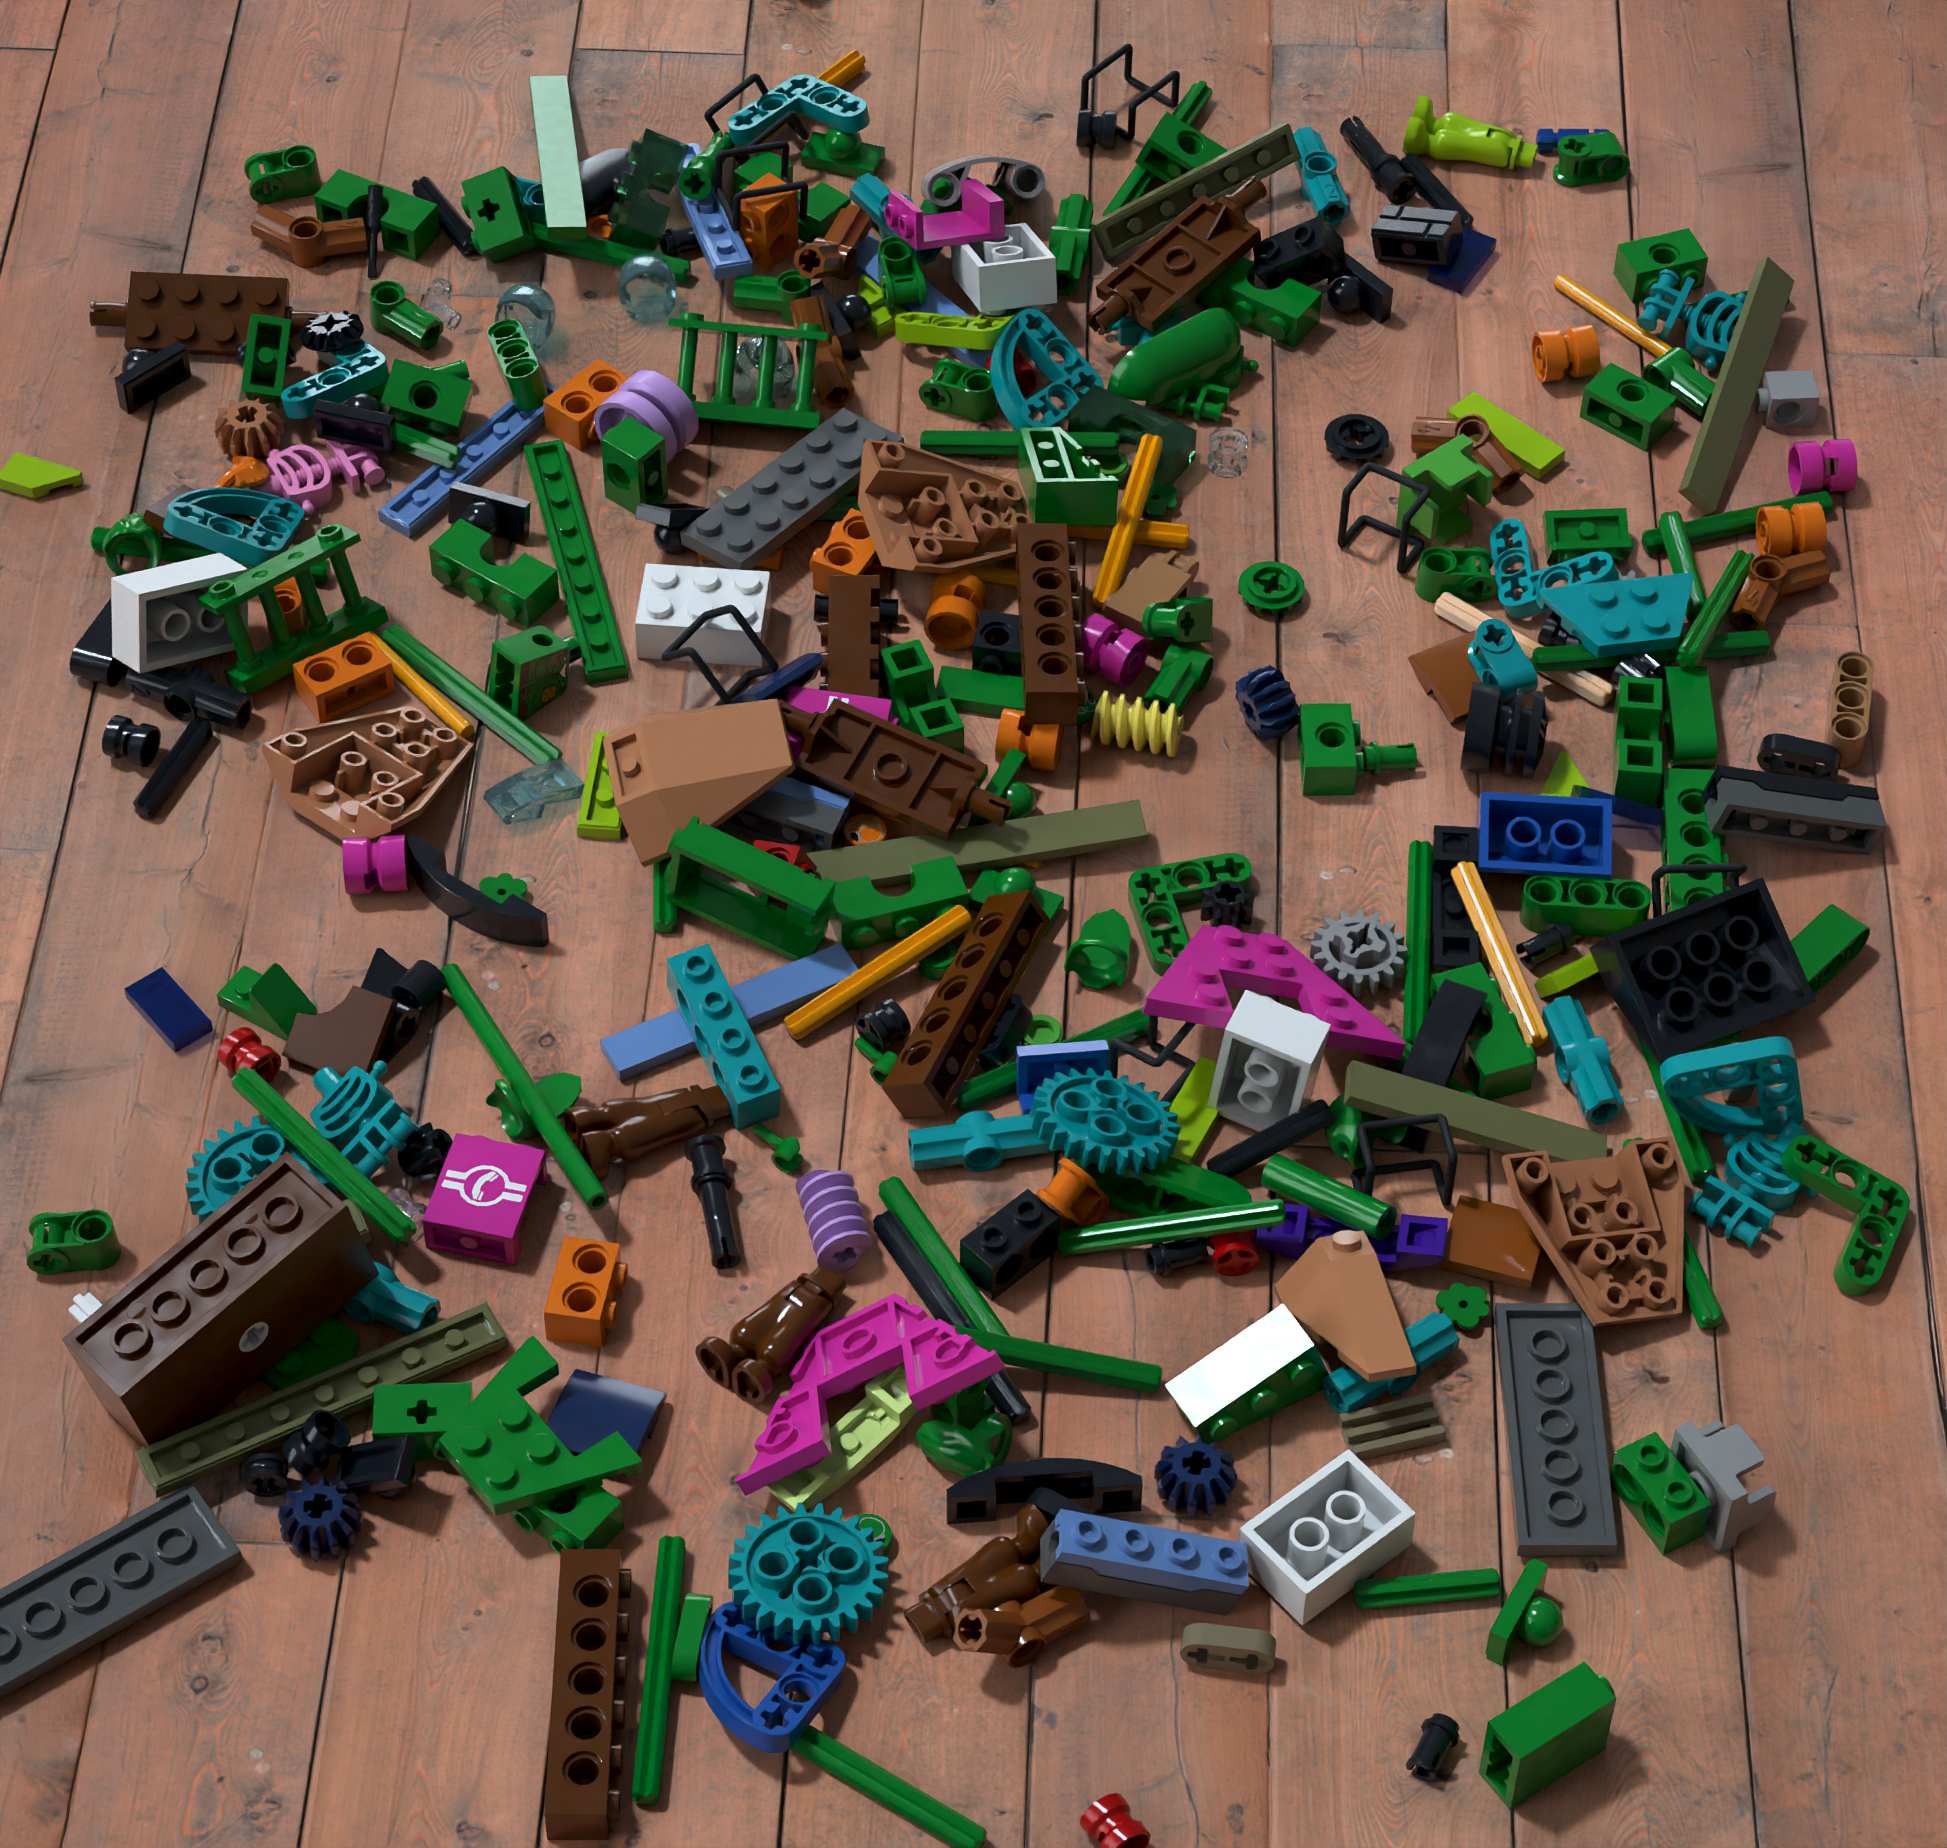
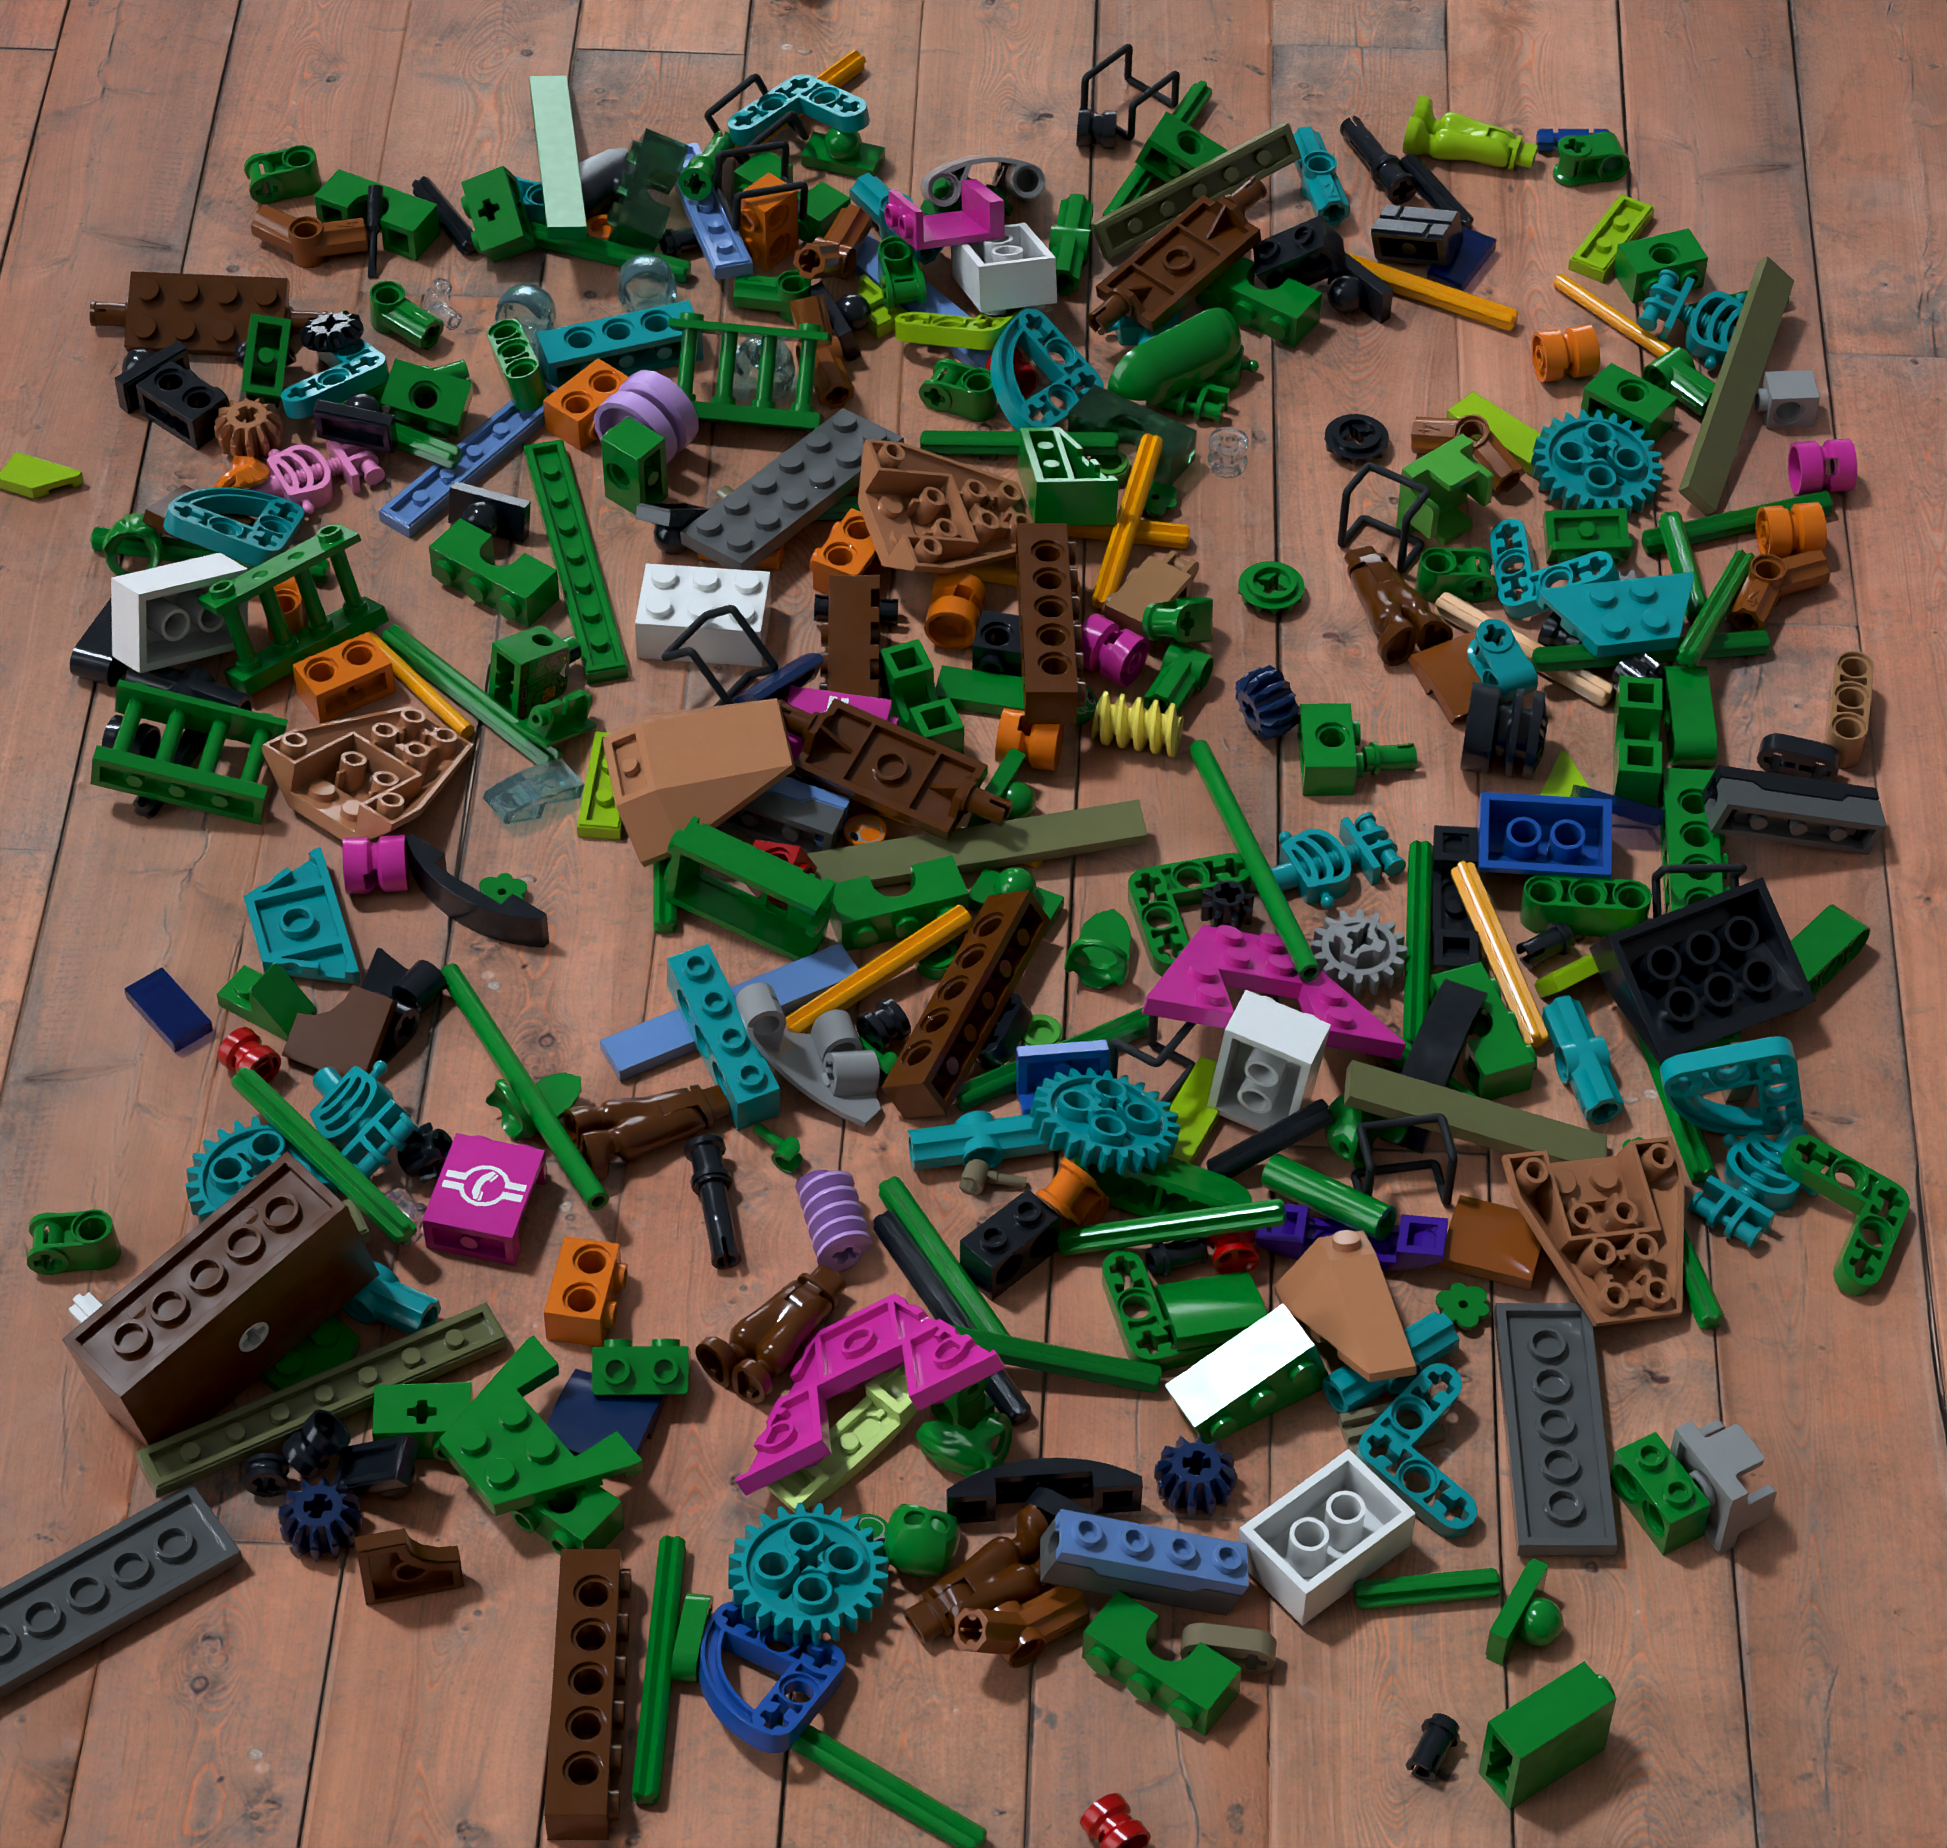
none -> green fence [90,679,288,825]
none -> black brick [136,360,230,450]
none -> teal wing [244,847,361,984]
none -> reddish brown tile [354,1528,464,1605]
none -> green hinge [513,689,597,748]
none -> teal brick [536,300,704,388]
none -> green bracket [592,1339,691,1396]
none -> light grey panel [736,982,882,1127]
none -> green helmet [885,1504,960,1578]
none -> dark tan hand [959,1159,1027,1195]
none -> green arch [1082,1590,1242,1736]
none -> green beam [1102,1250,1226,1371]
none -> green slope [1155,1270,1267,1350]
none -> green piece [1189,740,1321,981]
none -> teal torso [1271,812,1406,909]
none -> reddish brown piece [1344,546,1453,666]
none -> light orange axle [1346,252,1518,331]
none -> teal beam [1355,1363,1477,1539]
none -> teal gear [1530,409,1664,518]
none -> lime tile [1568,194,1655,283]

